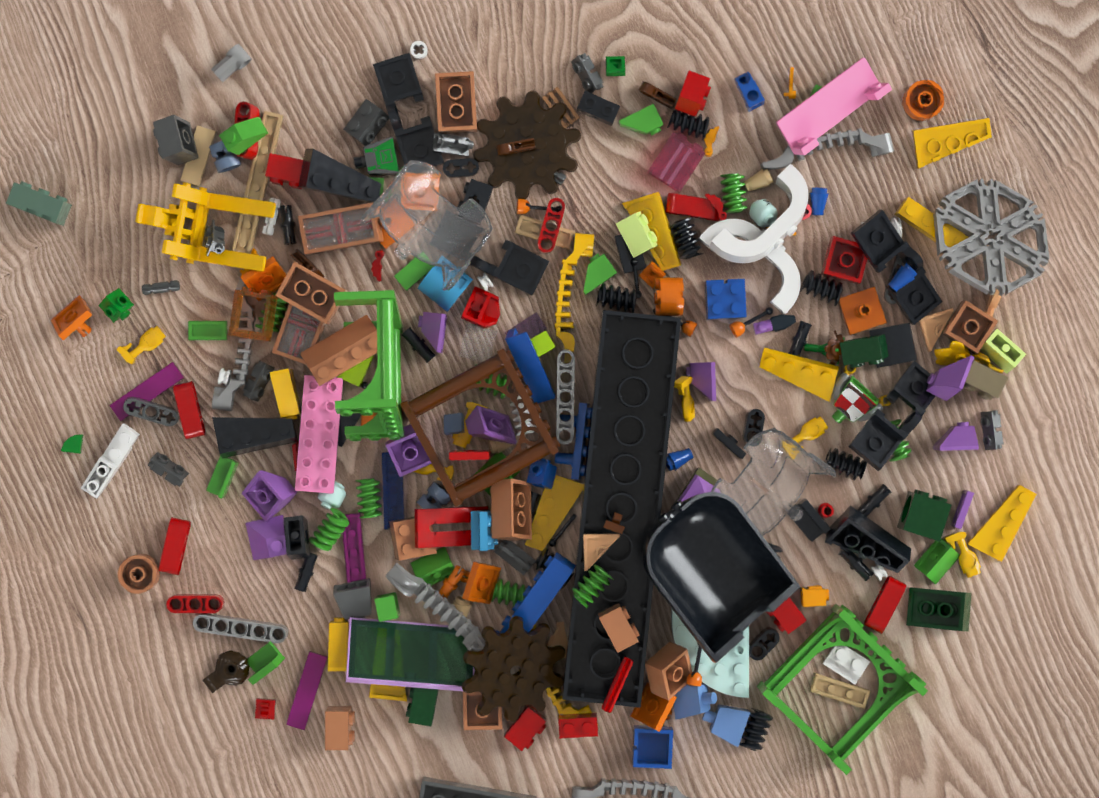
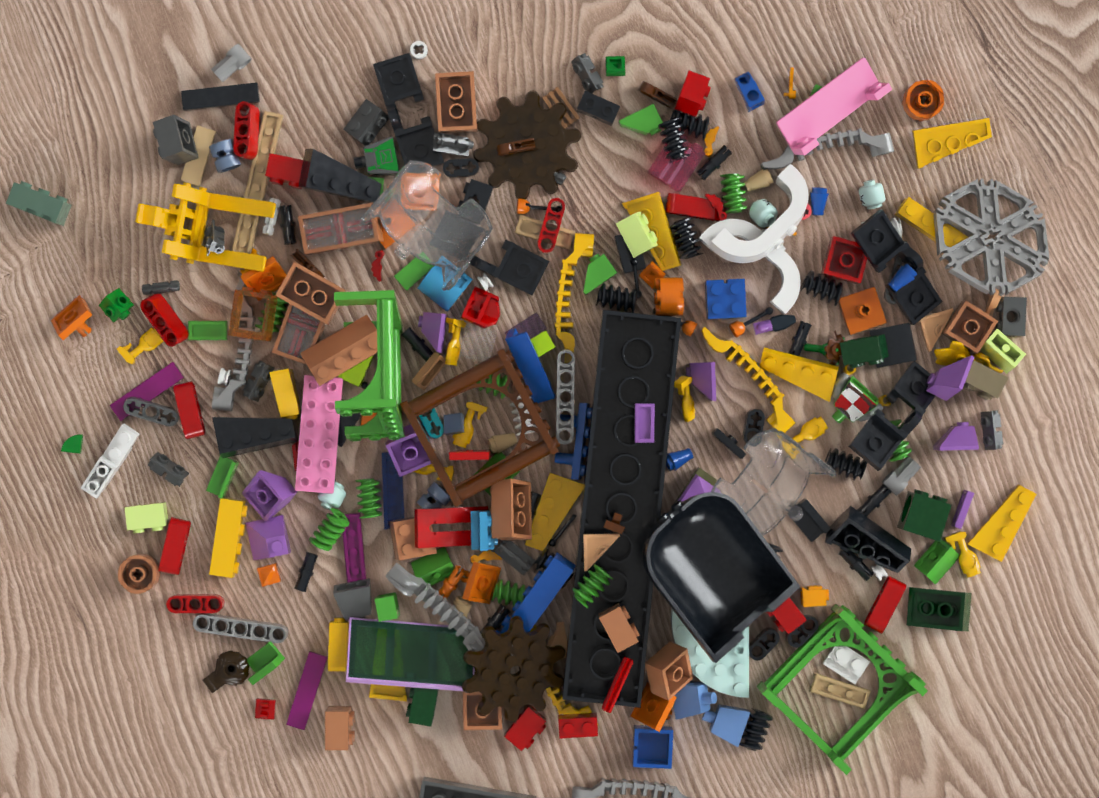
bright green slope [219,117,268,155] -> none
black brick [284,515,310,560] -> none
medium lavender slope [465,405,517,444] -> none
blue brick [526,458,557,489] -> none
hinge [686,642,702,686] -> none
red pin [818,503,834,518] -> none
none -> yellowish green brick [125,502,169,533]
none -> red beam [140,293,189,347]
none -> black tile [181,82,260,111]
none -> yellow brick [209,498,248,578]
none -> orange tile [257,563,281,587]
none -> medium nougat tile [412,351,446,391]
none -> teal beam [419,408,444,438]
none -> yellow piece [445,317,466,366]
none -> light orange piece [470,550,502,563]
none -> black pin [480,604,511,633]
none -> medium lavender tile [634,403,655,443]
none -> black piece [658,118,690,161]
none -> black pin [696,145,732,181]
none -> yellow piece [701,327,795,436]
none -> black beam [785,615,819,648]
none -> light aqua head [859,180,886,209]
none -> light grey piece [882,457,921,496]
none -> dark grey brick [996,297,1027,336]

